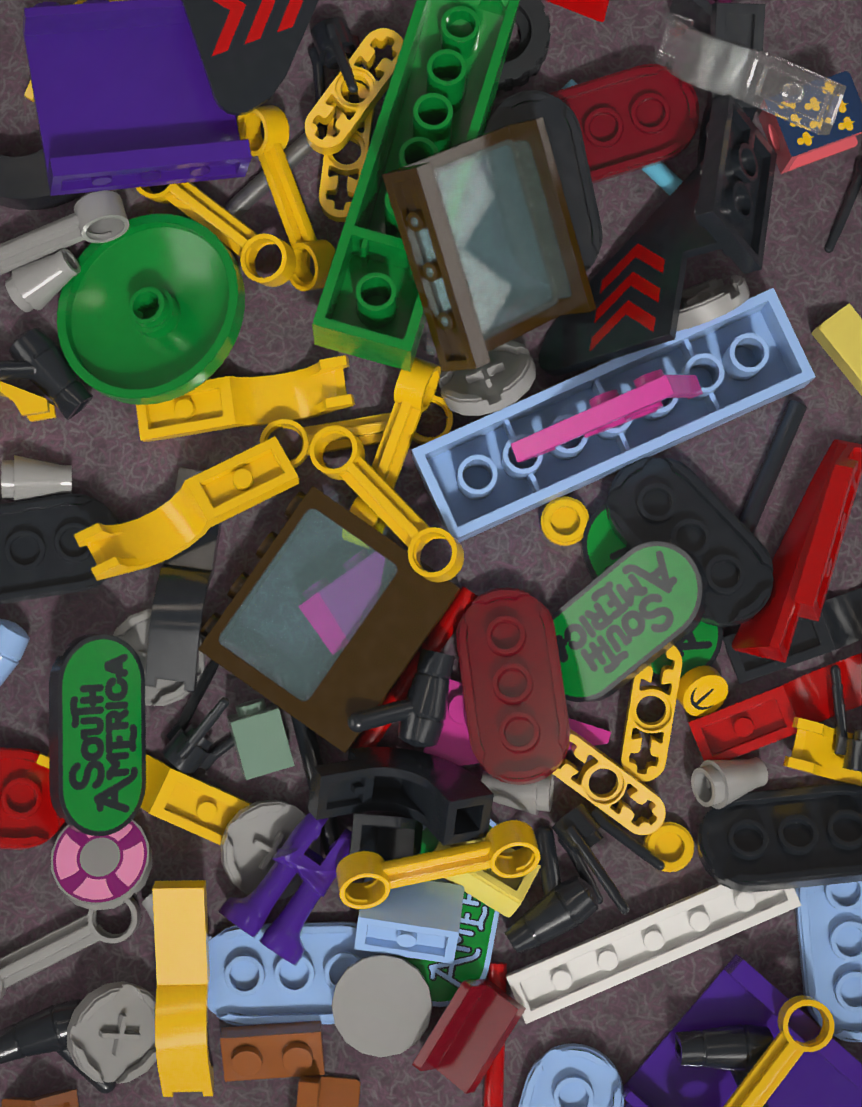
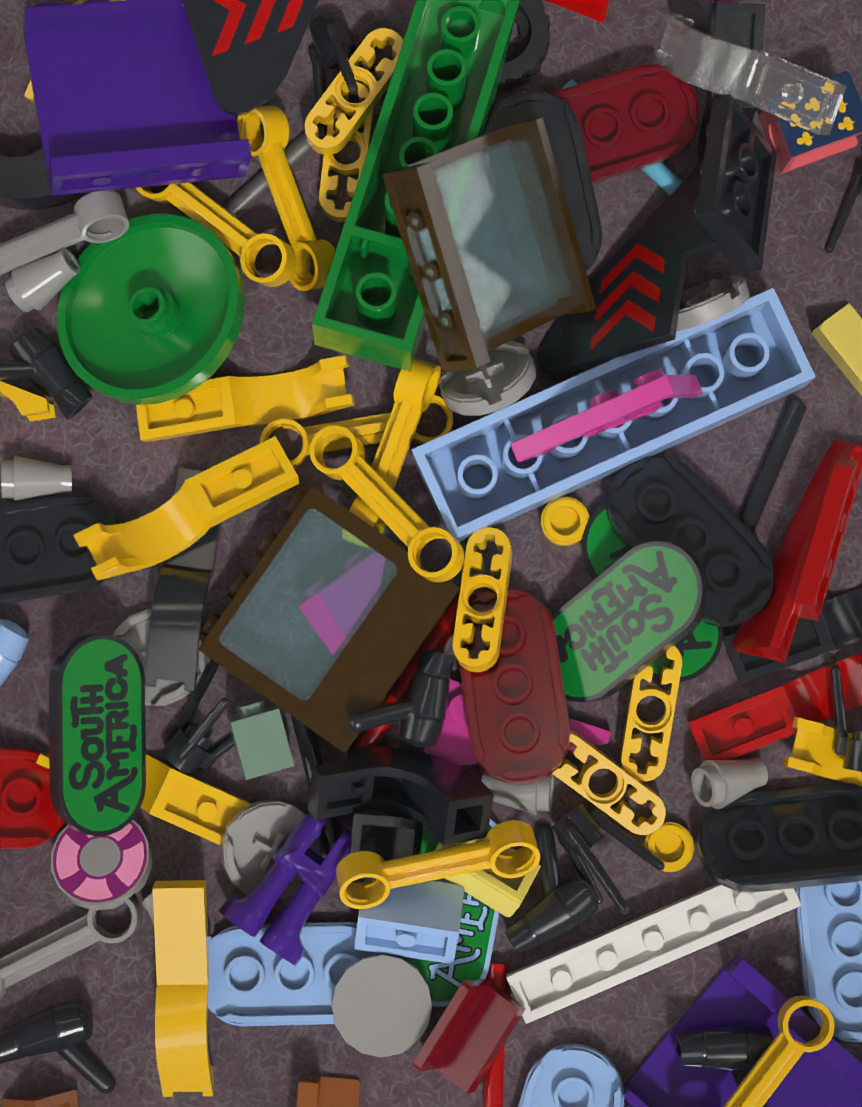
light grey tile [67,981,157,1084] -> none
dark orange plate [220,1021,325,1082] -> none
yellow tile [677,666,728,717] -> none
none -> yellow beam [452,527,513,672]

